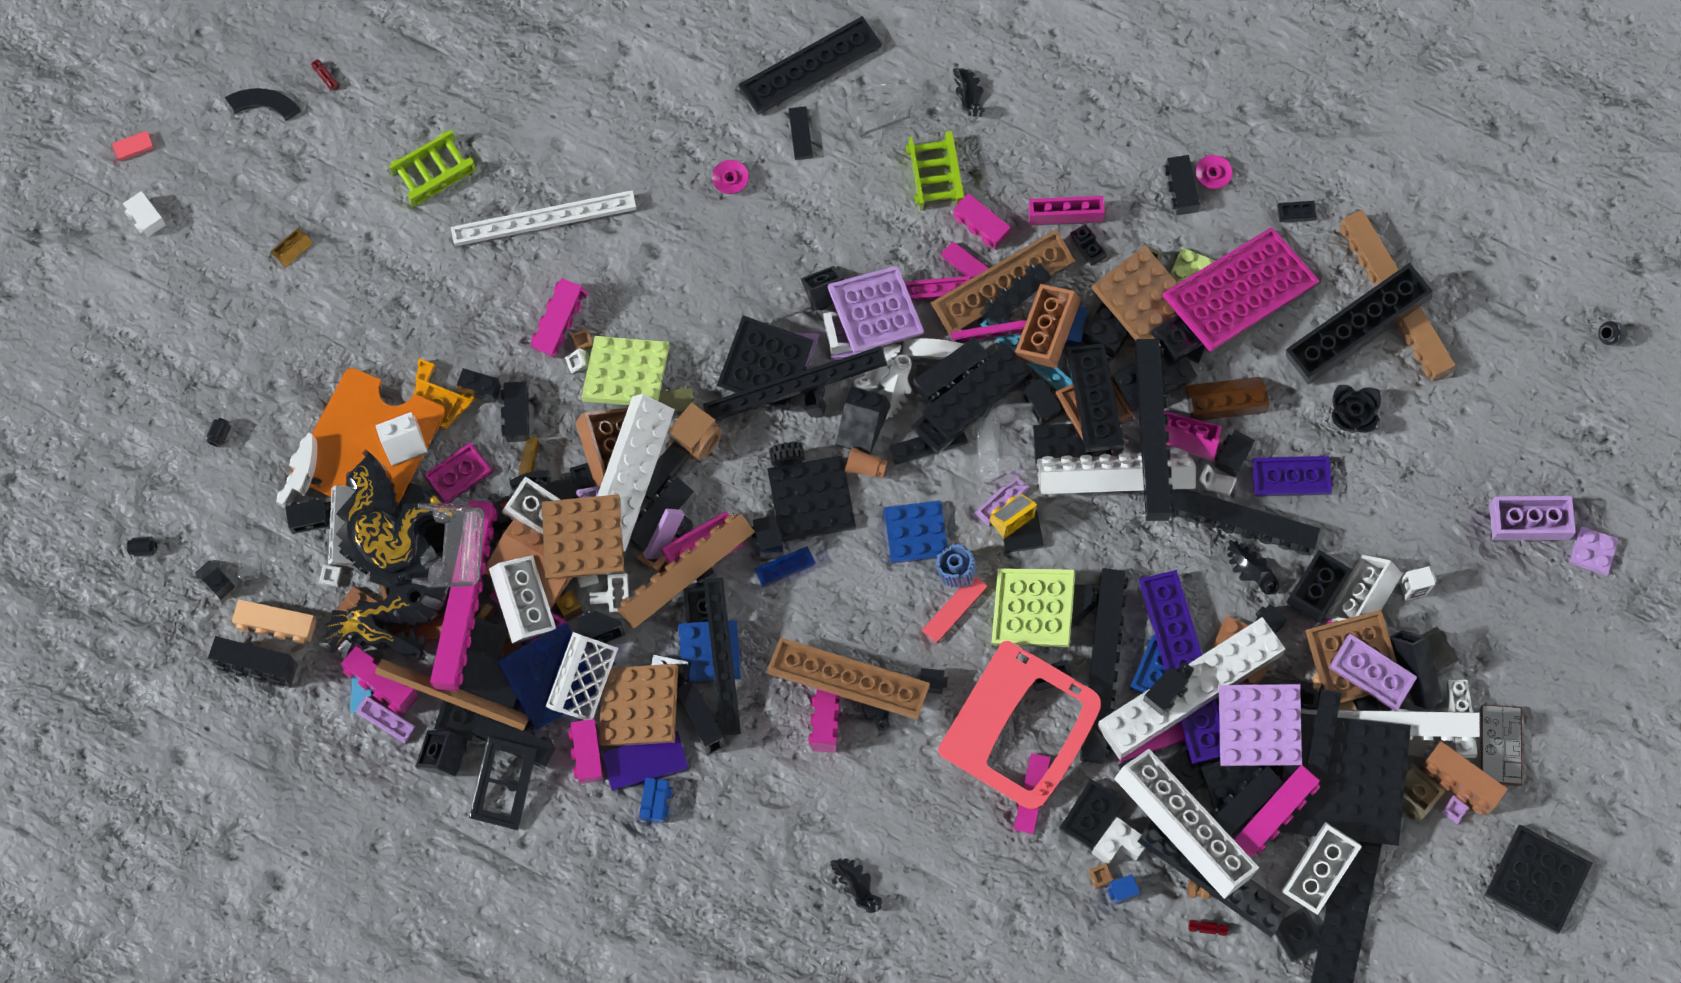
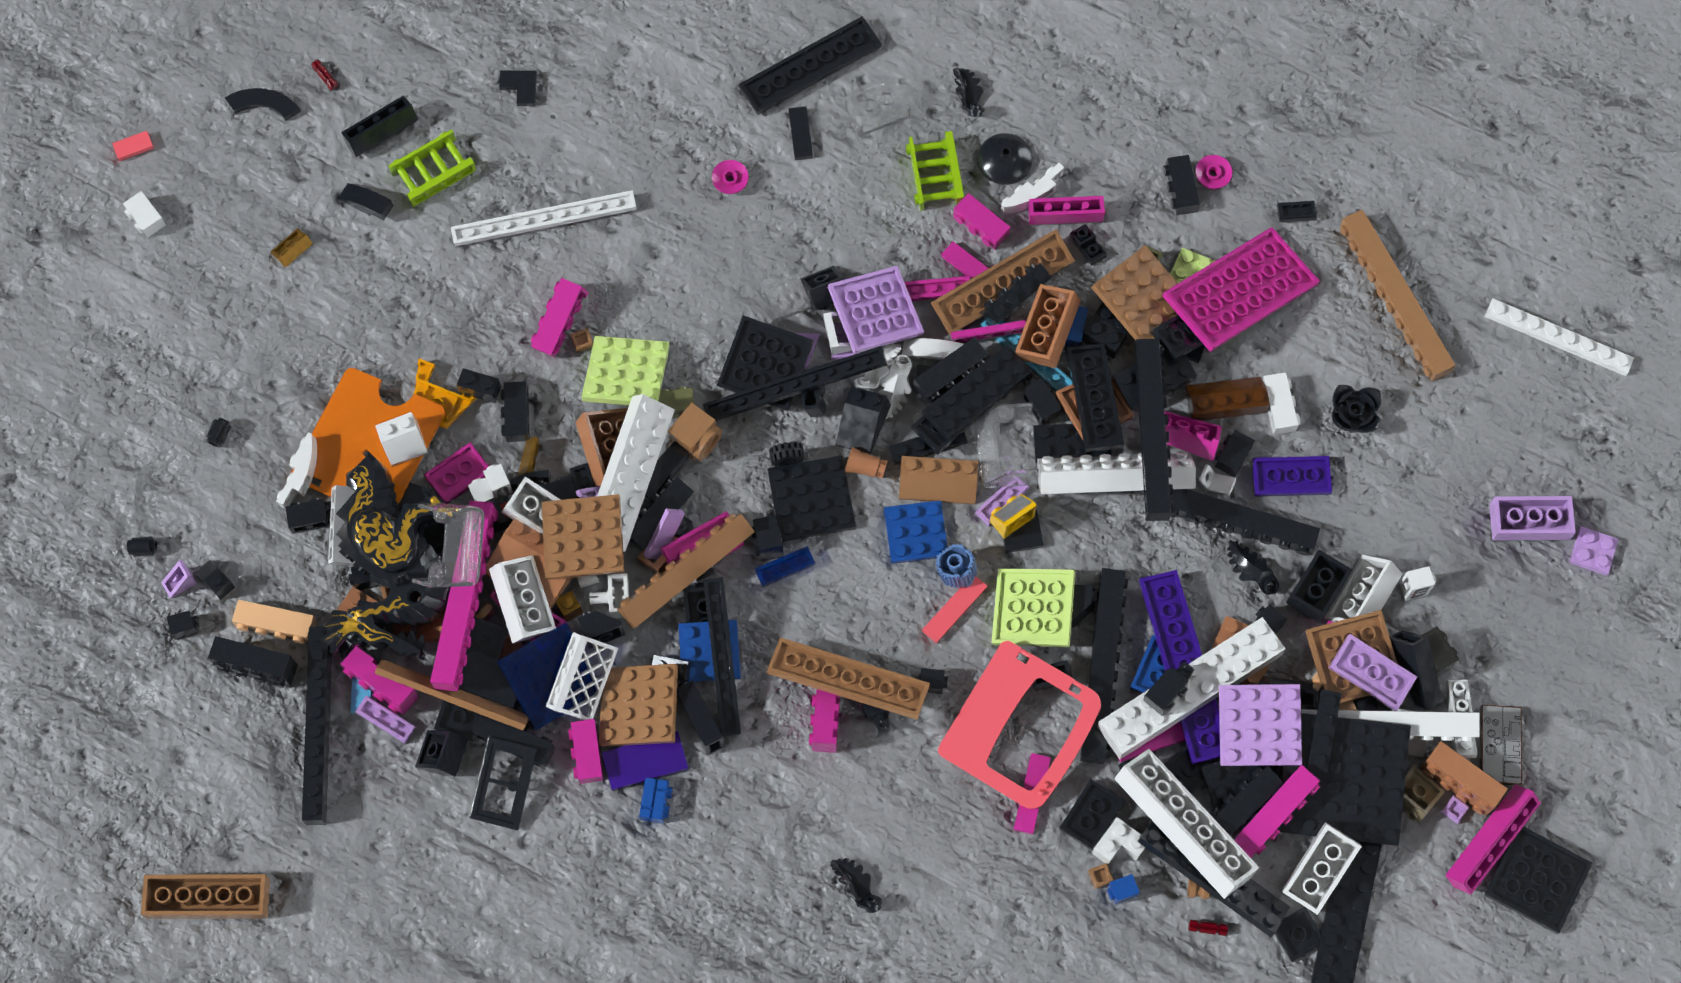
white tile [319,564,343,588] -> none
white slope [565,348,590,374] -> none
black brick [1286,263,1433,385] -> none
black head [1598,321,1627,346] -> none
none -> medium nougat brick [141,874,270,919]
none -> lavender slope [161,560,197,598]
none -> black brick [167,610,200,640]
none -> black brick [302,627,332,825]
none -> black slope [338,183,393,221]
none -> black brick [341,95,418,157]
none -> black brick [349,566,380,590]
none -> white brick [468,464,514,503]
none -> black tile [499,70,537,106]
none -> medium nougat slope [899,456,978,505]
none -> black dish [978,133,1033,185]
none -> white slope [1001,163,1064,215]
none -> white brick [1262,372,1300,435]
none -> dark pink brick [1445,784,1541,895]
none -> white plate [1484,298,1634,376]

